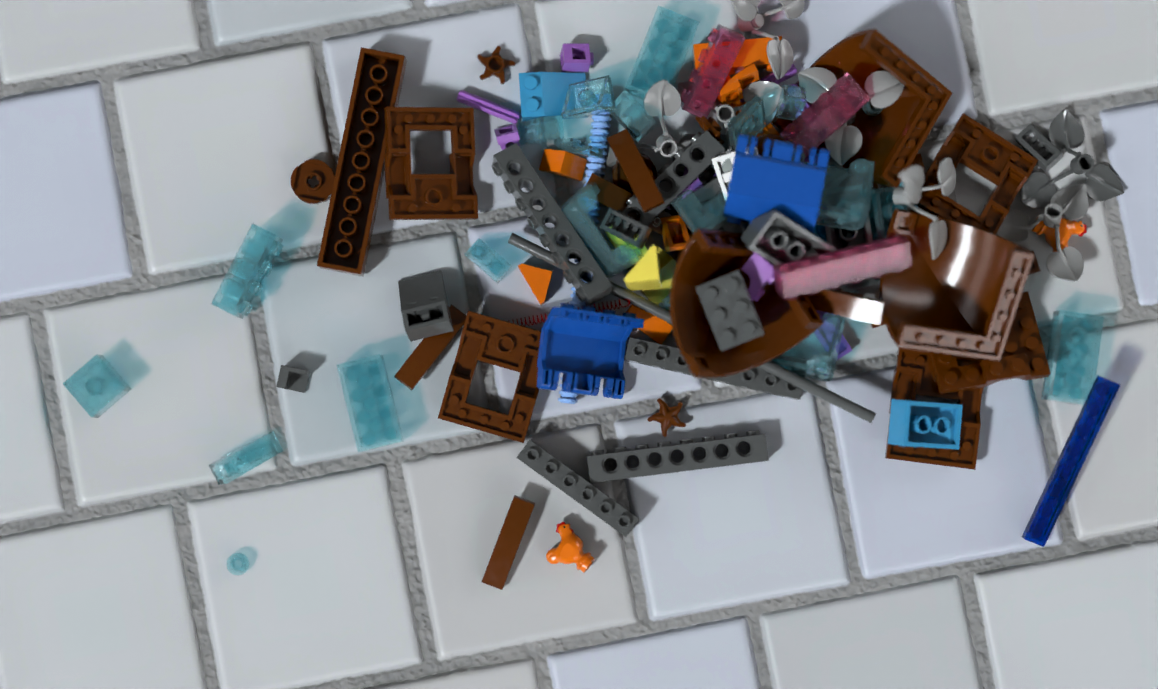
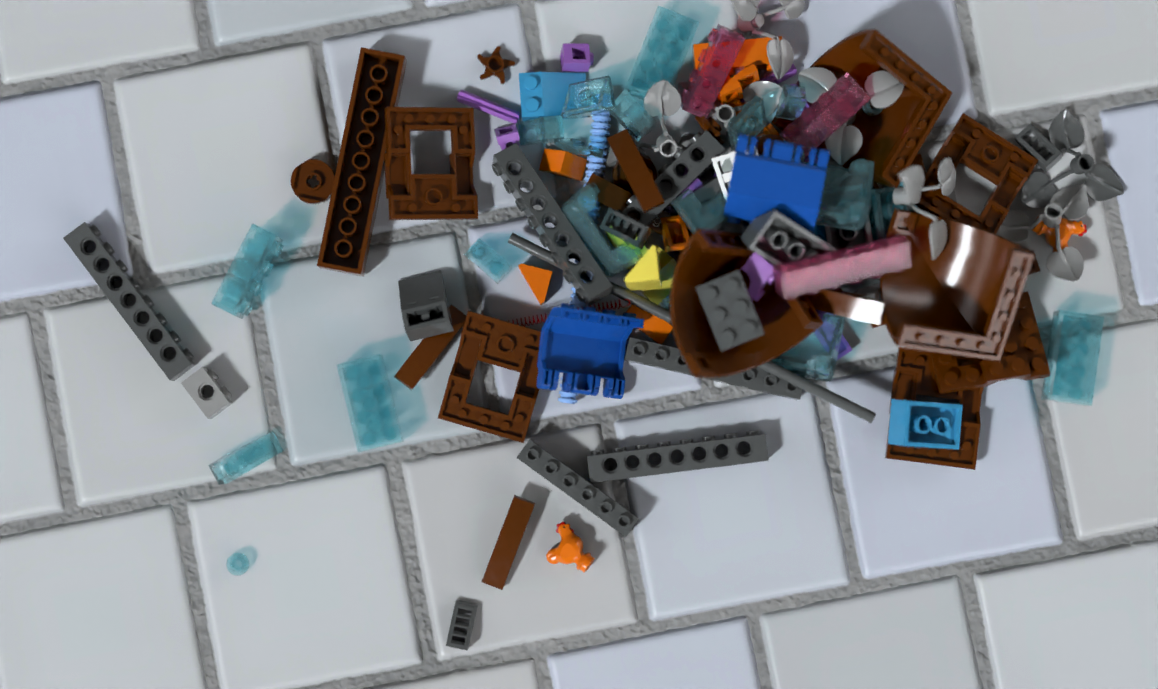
clear light blue brick [63,354,131,418] -> none
dark grey panel [276,365,310,393] -> none
reddish brown animal [647,398,686,437] -> none
clear blue plate [1022,375,1120,547] -> none
none -> dark grey brick [63,222,195,381]
none -> light grey brick [181,367,233,419]
none -> dark grey slope [446,600,478,650]

